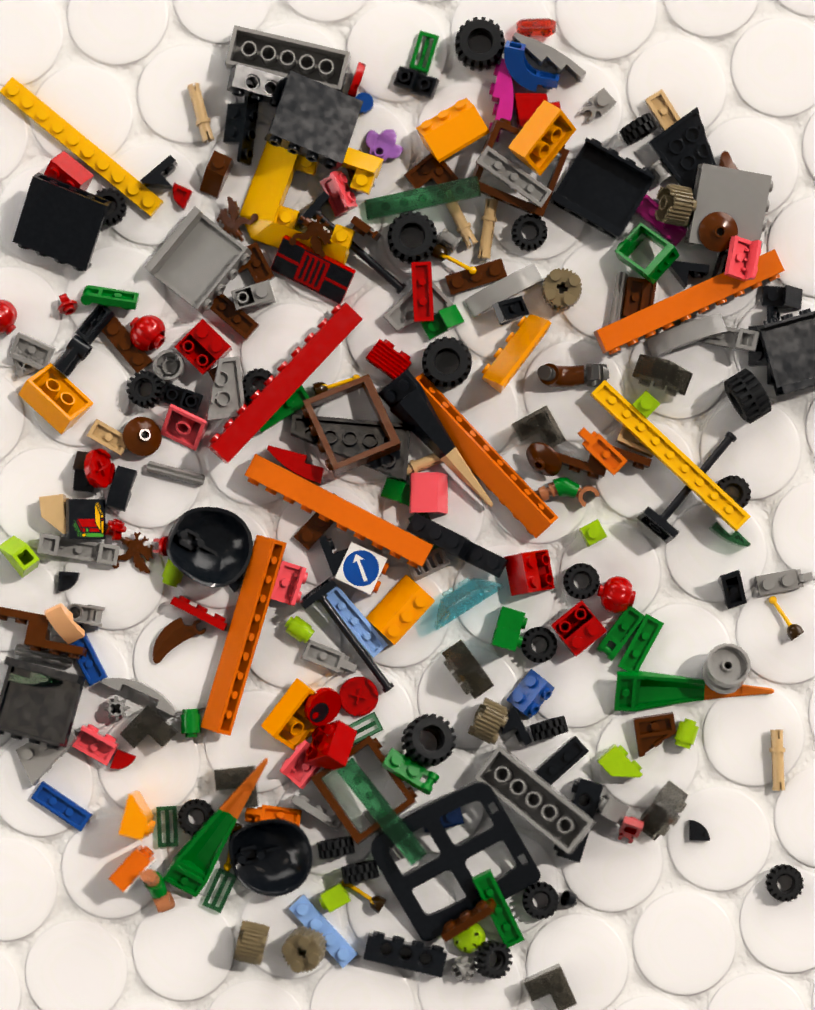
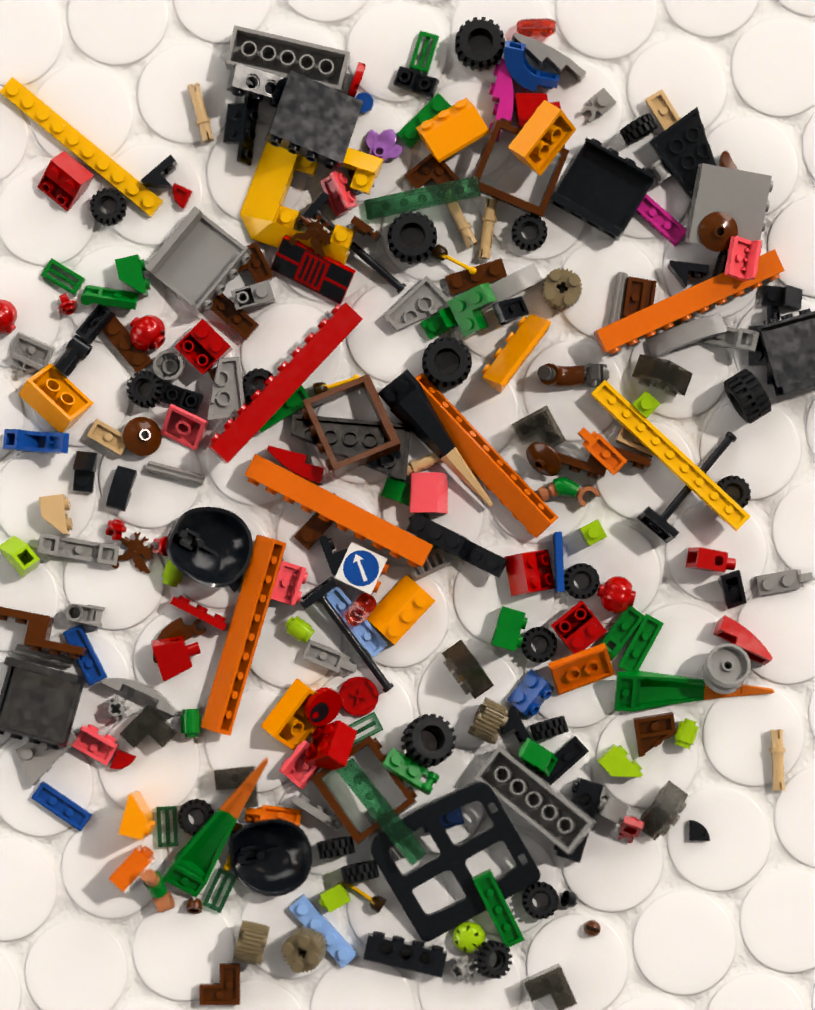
clear green slope [8,671,56,686] -> none
black panel [13,172,112,271] -> none
light nougat slope [45,603,85,644] -> none
black tile [58,571,80,591] -> none
tile [66,499,106,539] -> none
red tile [84,448,115,489] -> none
reddish brown slope [200,150,234,199] -> none
reddish brown piece [216,197,258,242] -> none
red brick [366,339,412,380] -> none
red plate [411,261,434,322] -> none
clear light blue wedge [434,577,504,630] -> none
light grey bush [437,227,462,253] -> none
reddish brown plate [441,897,496,942] -> none
light grey plate [475,145,552,208] -> none
green window [615,222,680,284] -> none
dark tan brick [654,184,697,227] -> none
clear green slope [708,522,750,548] -> none
black tyre [765,864,804,902] -> none
hinge [769,596,804,641] -> none
none -> blue arch [3,429,69,454]
none -> green tile [41,258,86,296]
none -> green slope [115,254,151,296]
none -> red torso [151,636,201,681]
none -> reddish brown hinge [186,898,202,914]
none -> reddish brown plate [199,963,240,1005]
none -> clear red plate [345,593,376,626]
none -> green plate [397,93,451,149]
none -> green brick [447,283,497,337]
none -> green slope [518,738,558,777]
none -> orange tile [548,643,615,695]
none -> blue tile [553,532,565,592]
none -> reddish brown hinge [584,920,600,937]
none -> red torso [685,547,736,572]
none -> slope [713,615,773,666]

